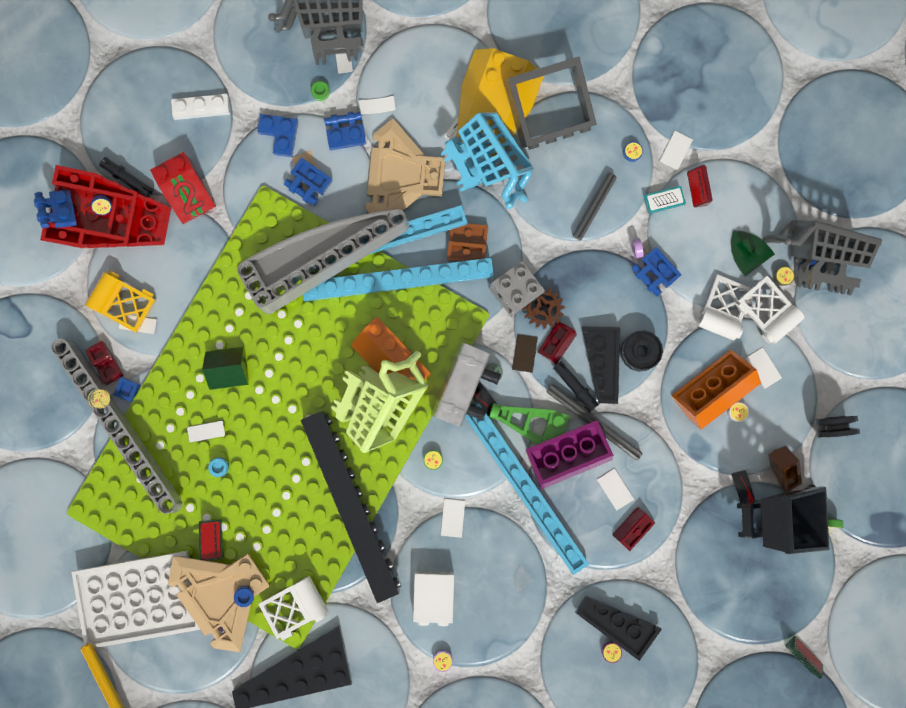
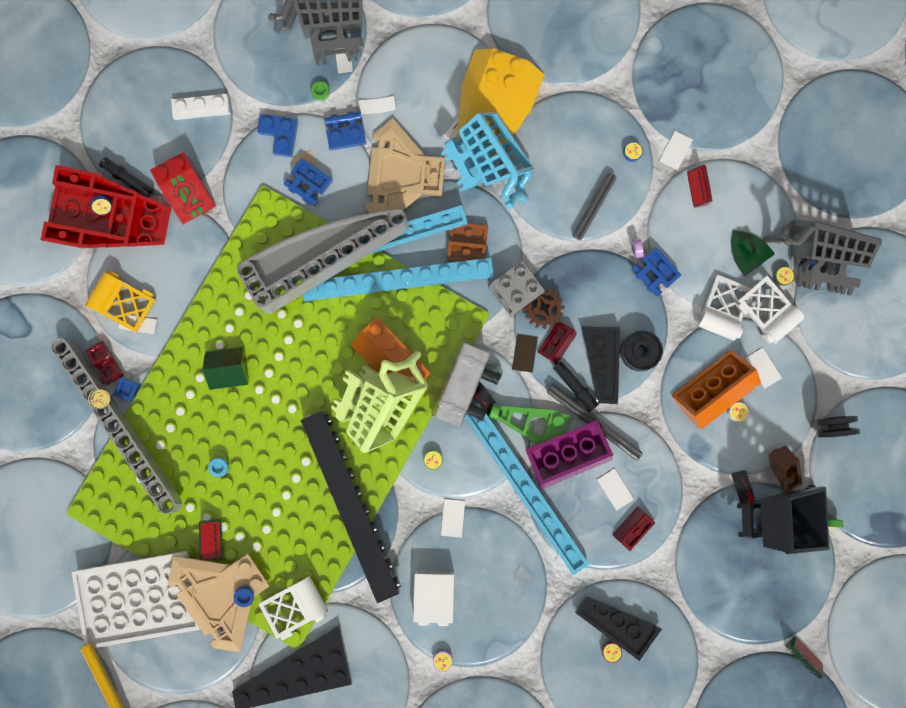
blue plate [34,189,77,228] -> none
white sticker [187,421,225,442] -> none
dark grey window [503,56,597,150] -> none
tile [643,186,686,214] -> none

